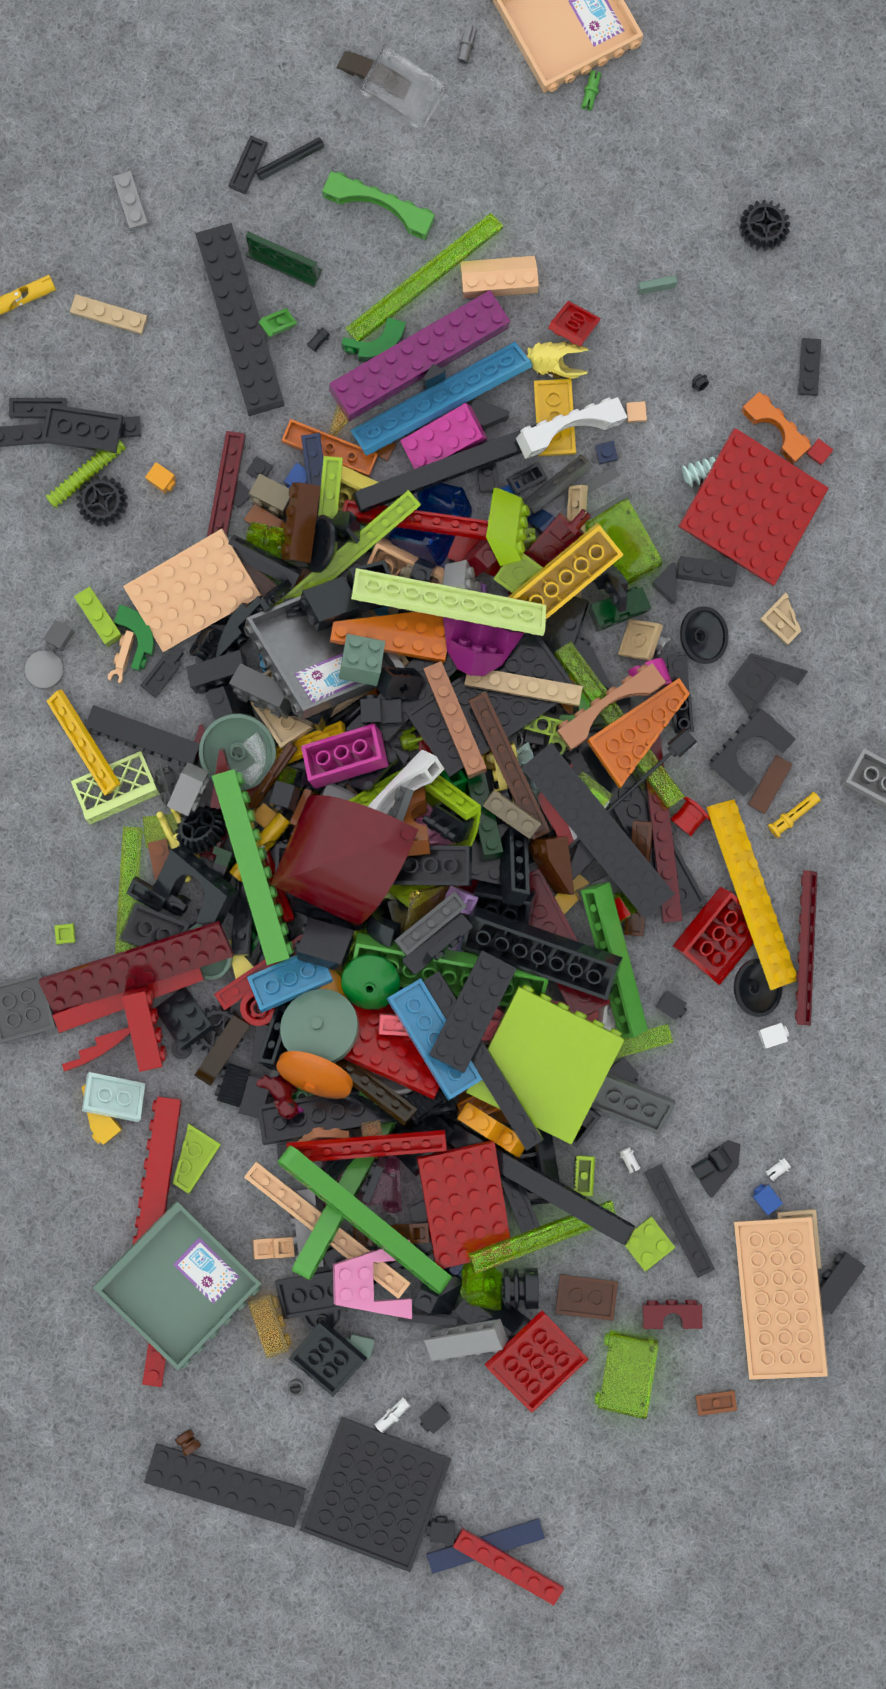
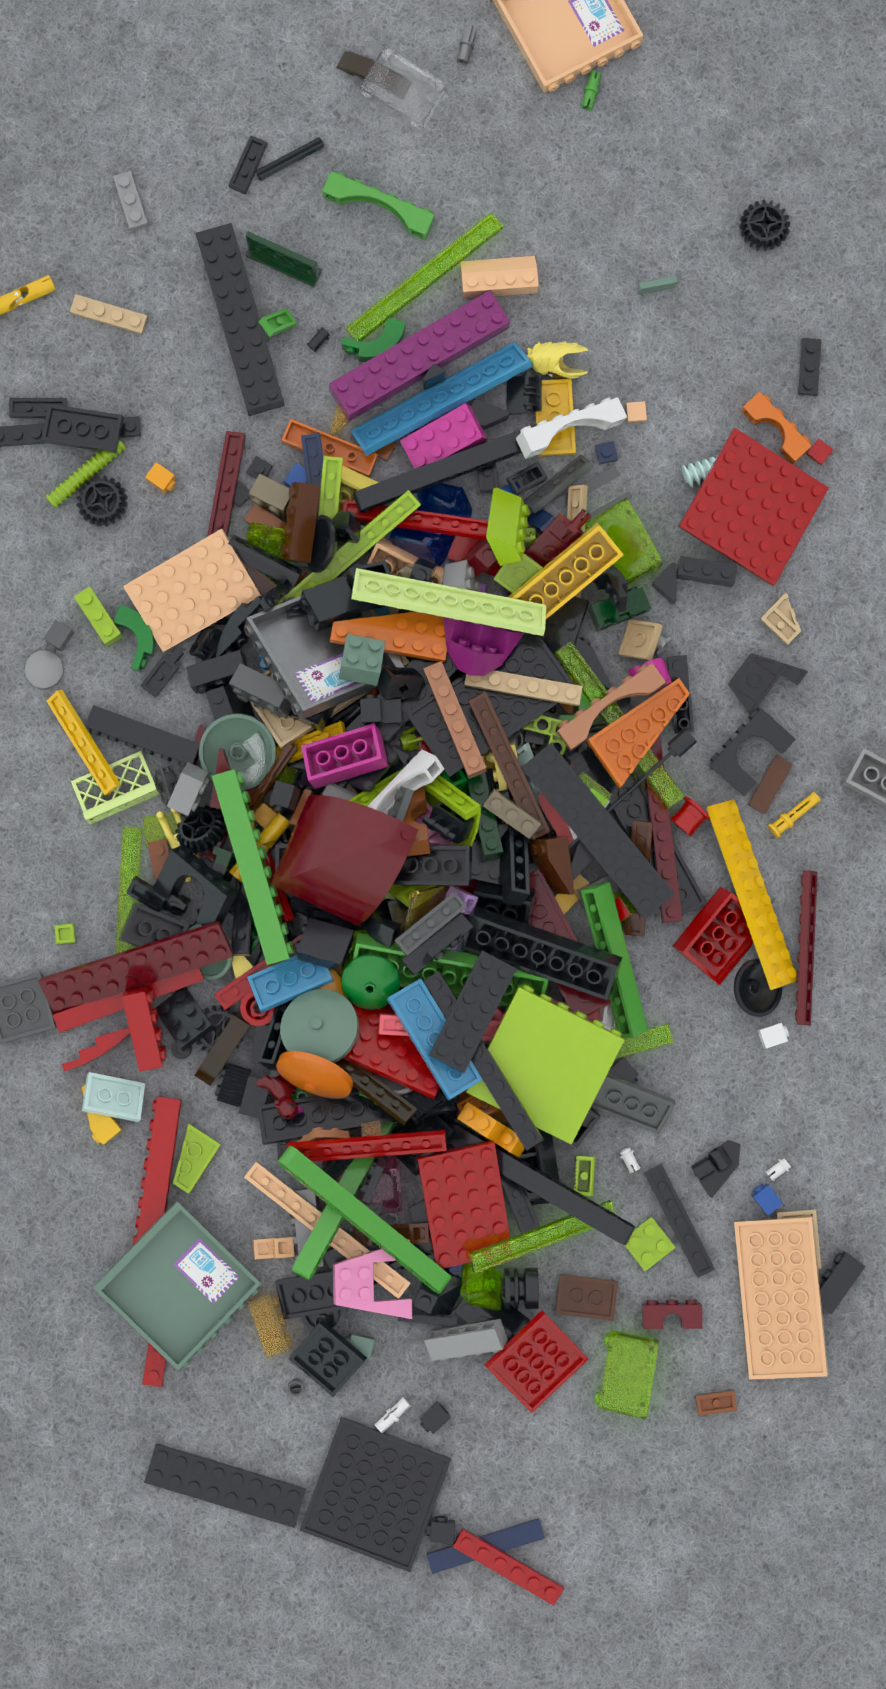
light nougat plate [108,631,136,684] -> none
reddish brown wheel [175,1428,201,1456] -> none
red plate [548,301,601,346] -> none
black brick [656,991,687,1020] -> none
black dish [680,606,728,664] -> none
black plate [692,374,709,392] -> none
none -> black hinge [507,372,542,415]

